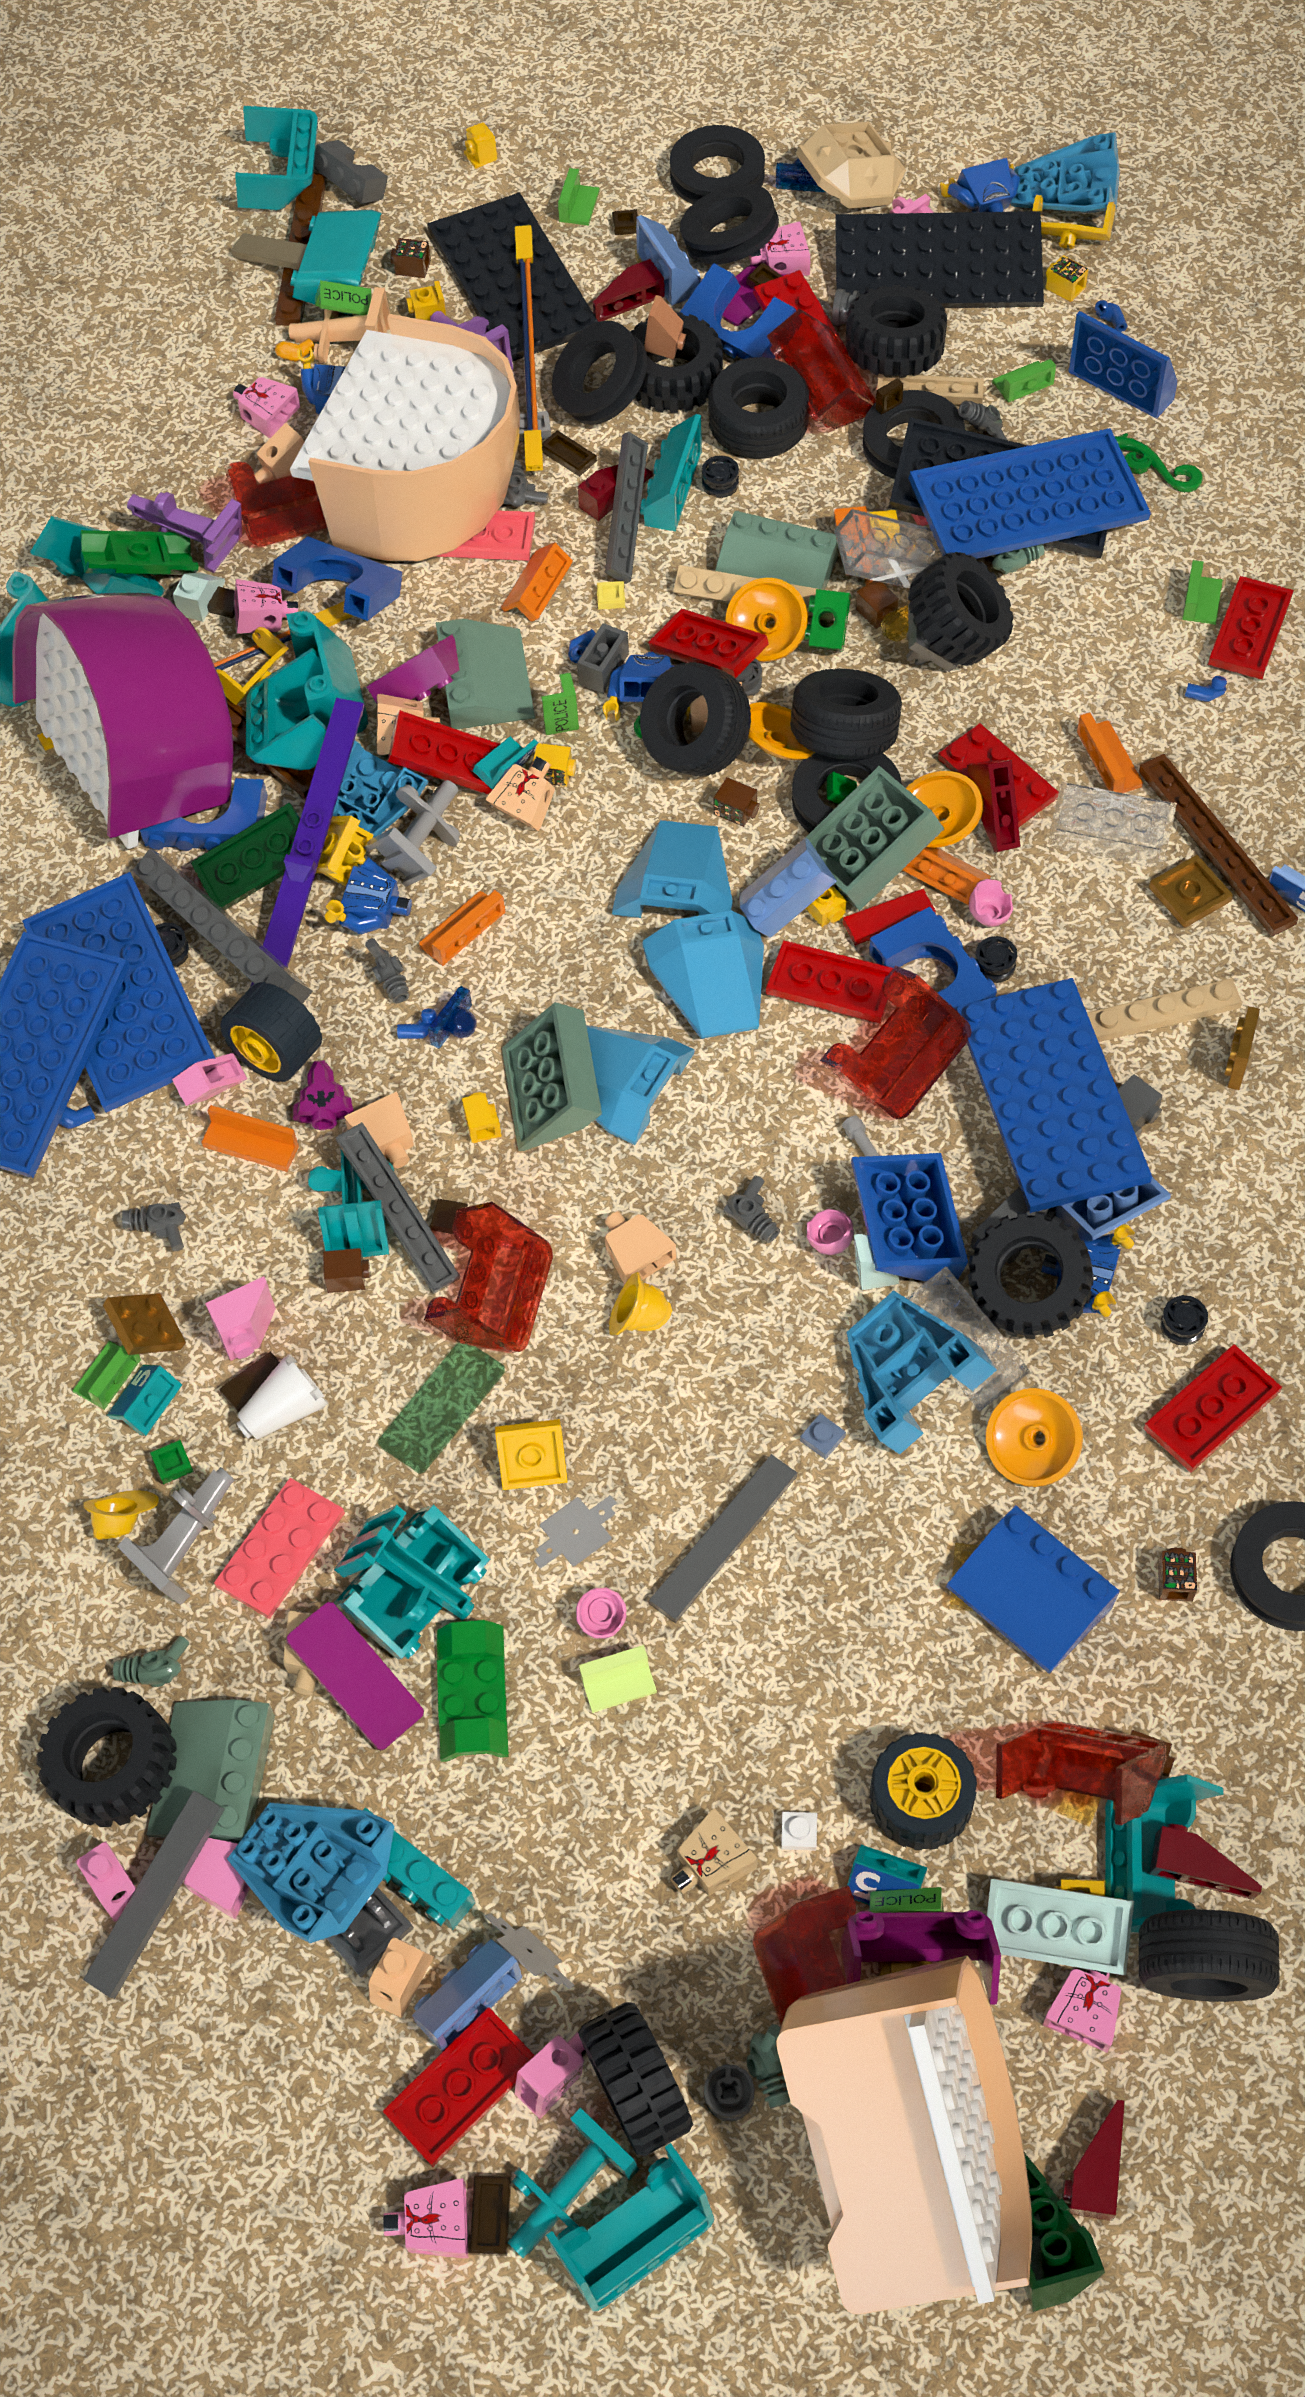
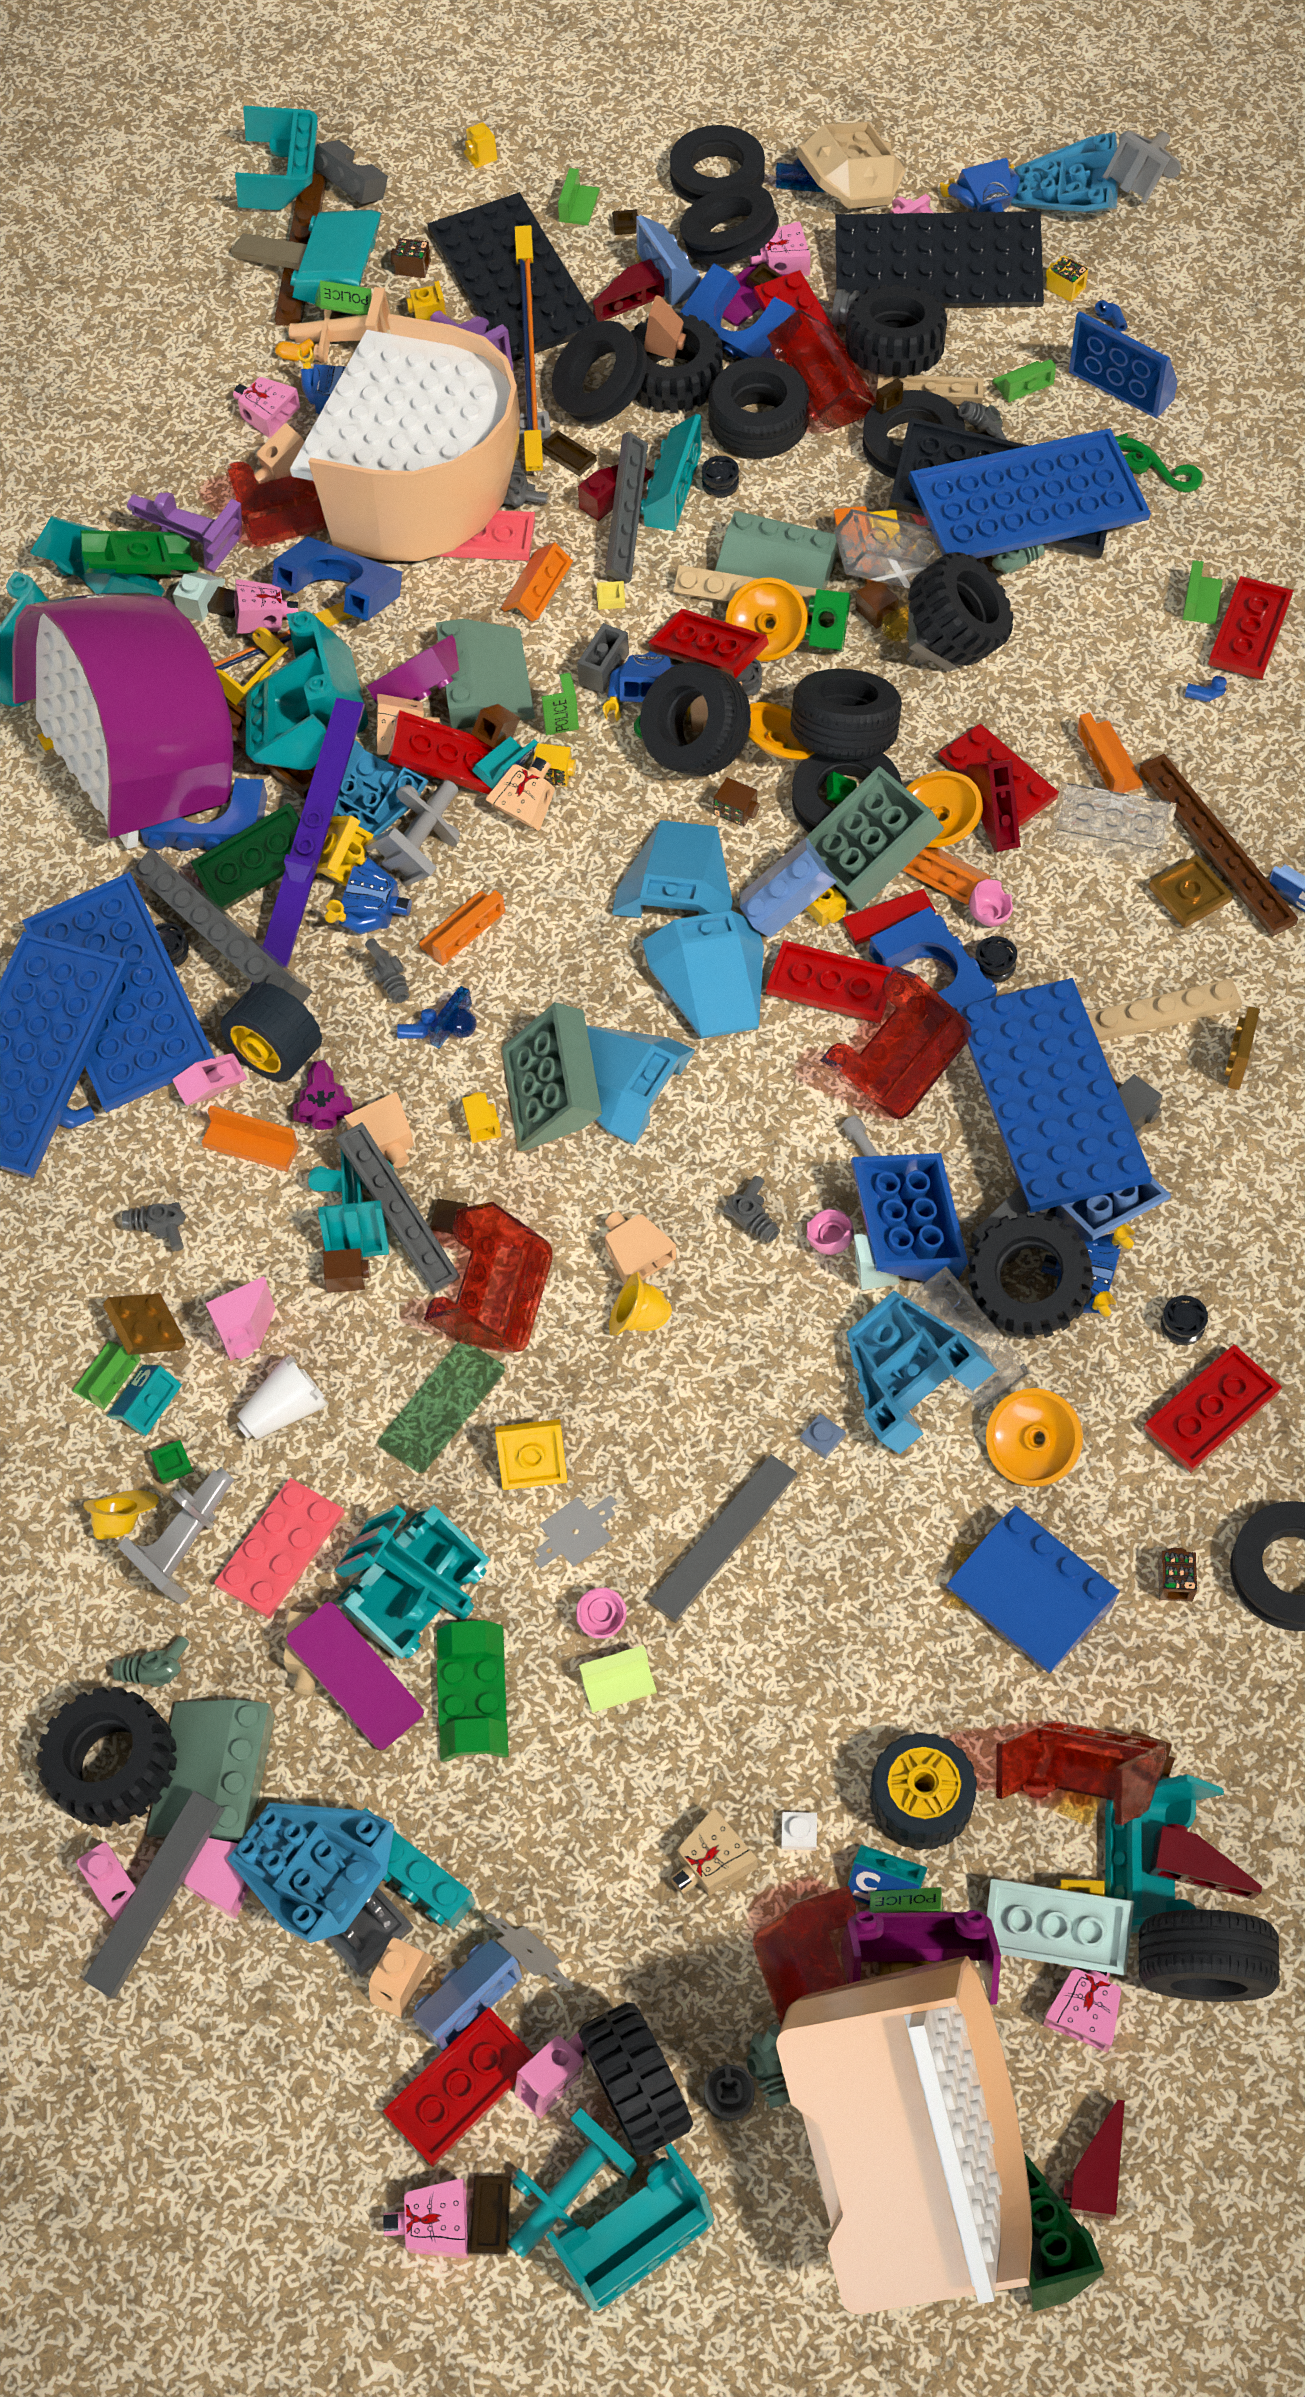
dark brown tile [219,1351,280,1414] -> none
blue arm [568,629,596,663] -> none
yellow piece [1032,195,1115,249] -> none
none -> reddish brown brick [471,704,520,748]
none -> light grey piece [1103,131,1182,204]

